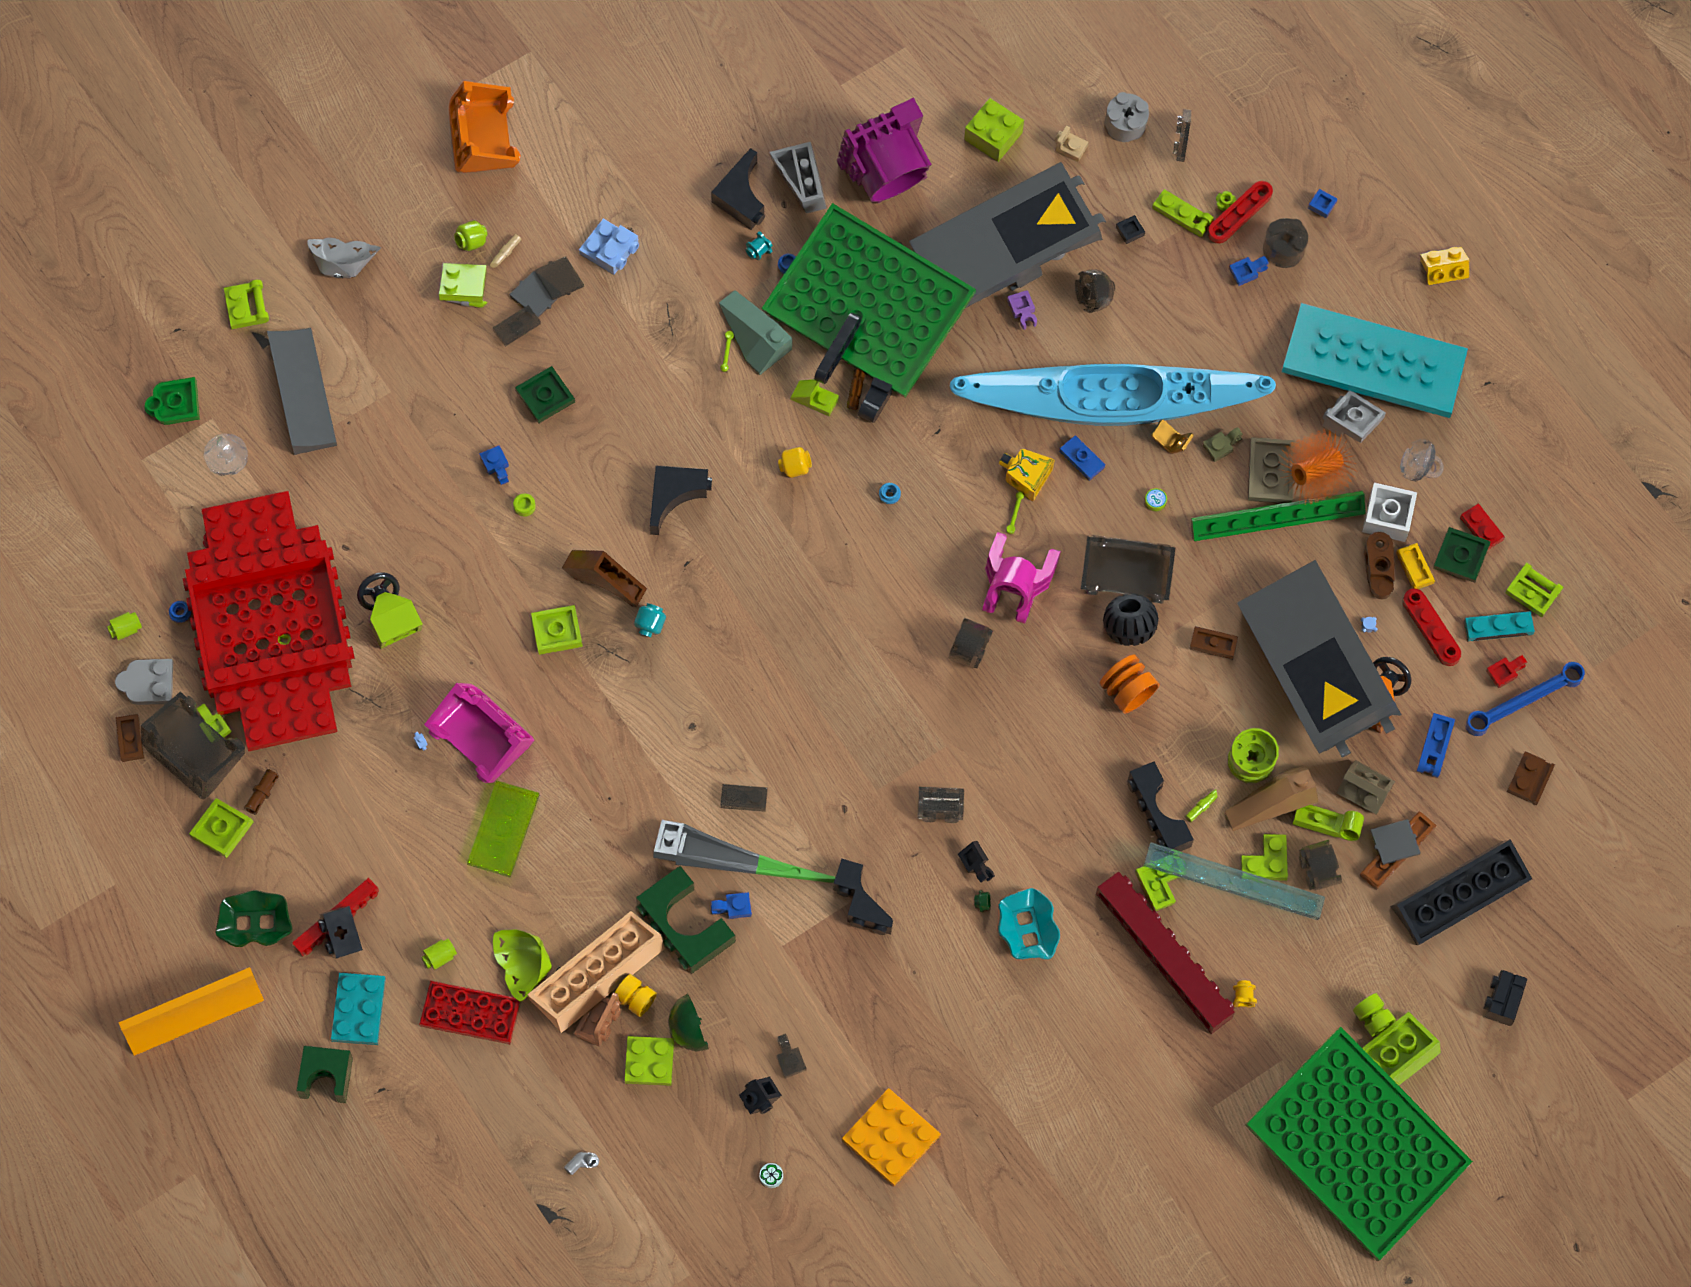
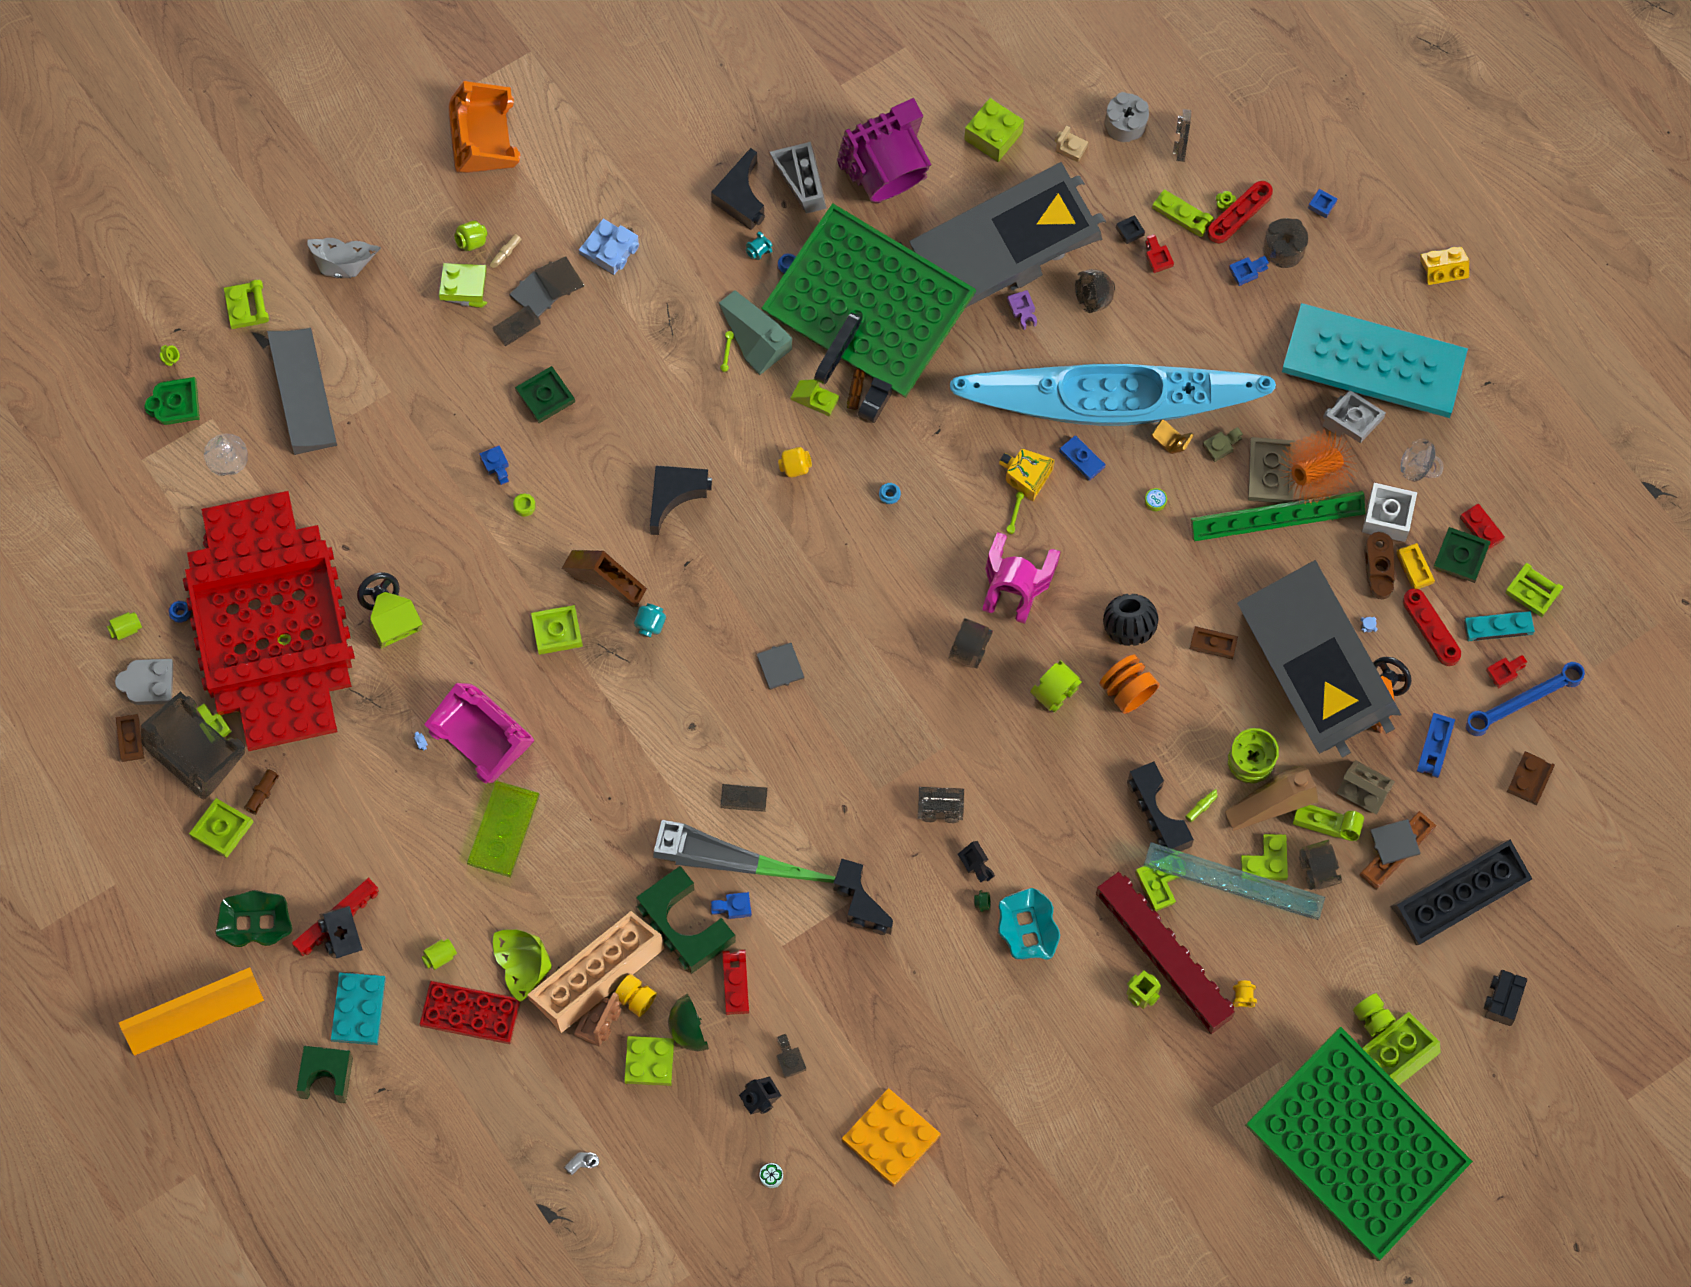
clear smoke windscreen [1080,535,1176,604] -> none
none -> lime plate [159,345,180,366]
none -> red plate [723,949,749,1015]
none -> dark grey piece [757,643,804,689]
none -> lime brick [1030,660,1082,713]
none -> lime brick [1126,970,1161,1009]
none -> red plate [1145,234,1174,273]

